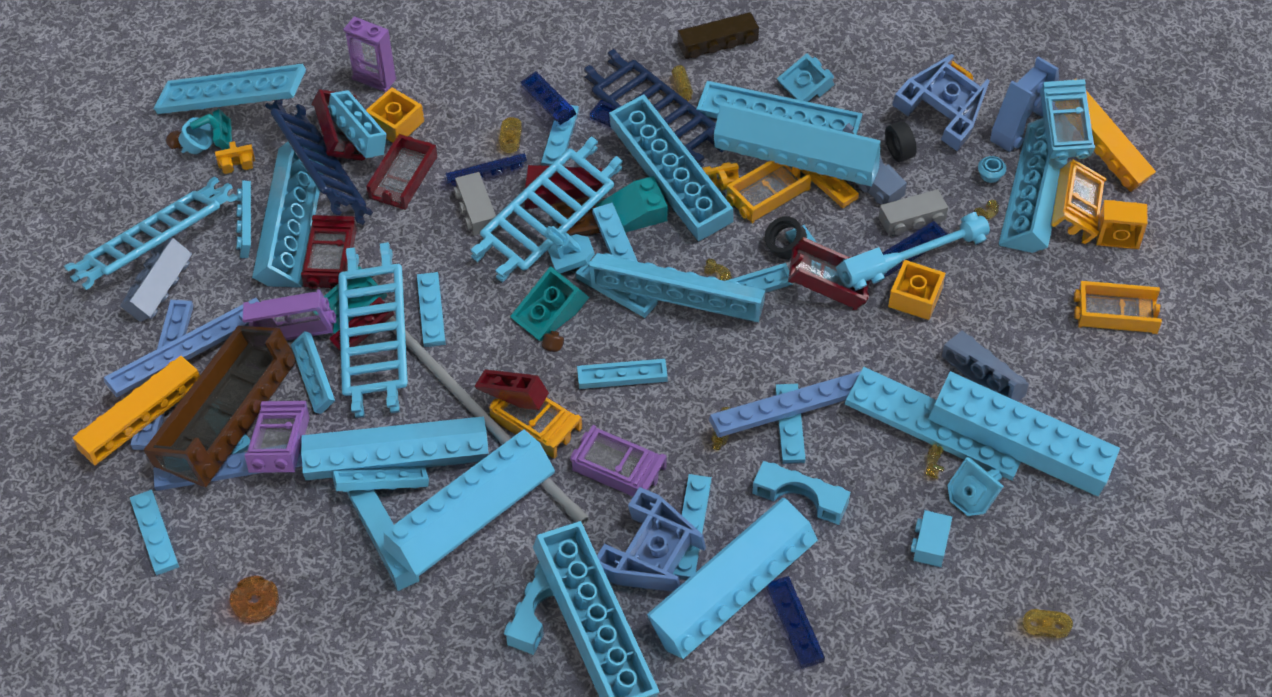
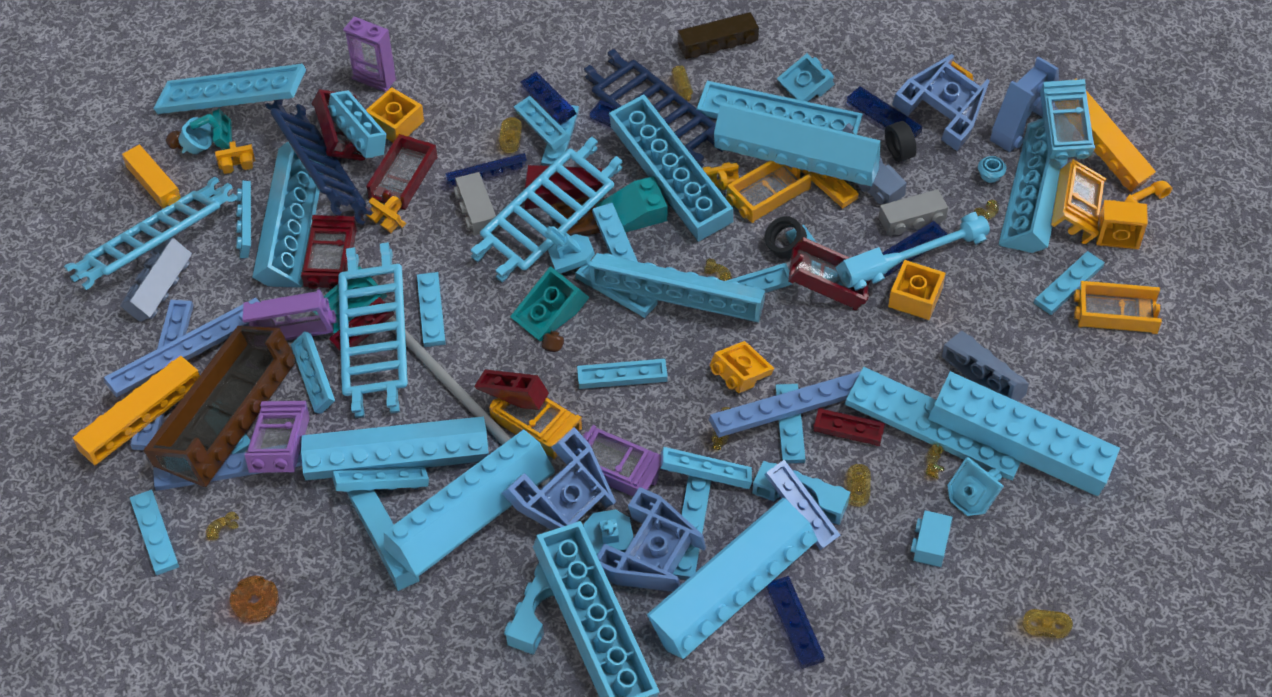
none -> light orange brick [122,144,181,209]
none -> clear yellow arm [206,512,239,541]
none -> light orange hips [366,196,406,233]
none -> medium blue wedge [502,427,616,530]
none -> medium azure plate [514,96,570,150]
none -> medium azure piece [583,509,634,555]
none -> medium azure plate [660,447,752,489]
none -> light orange plate [709,341,774,393]
none -> medium blue plate [764,460,840,550]
none -> dark red plate [813,408,885,446]
none -> clear blue plate [847,86,923,137]
none -> clear yellow plate [847,464,871,507]
none -> medium azure plate [1034,251,1105,315]
none -> light orange bar [1124,181,1173,203]

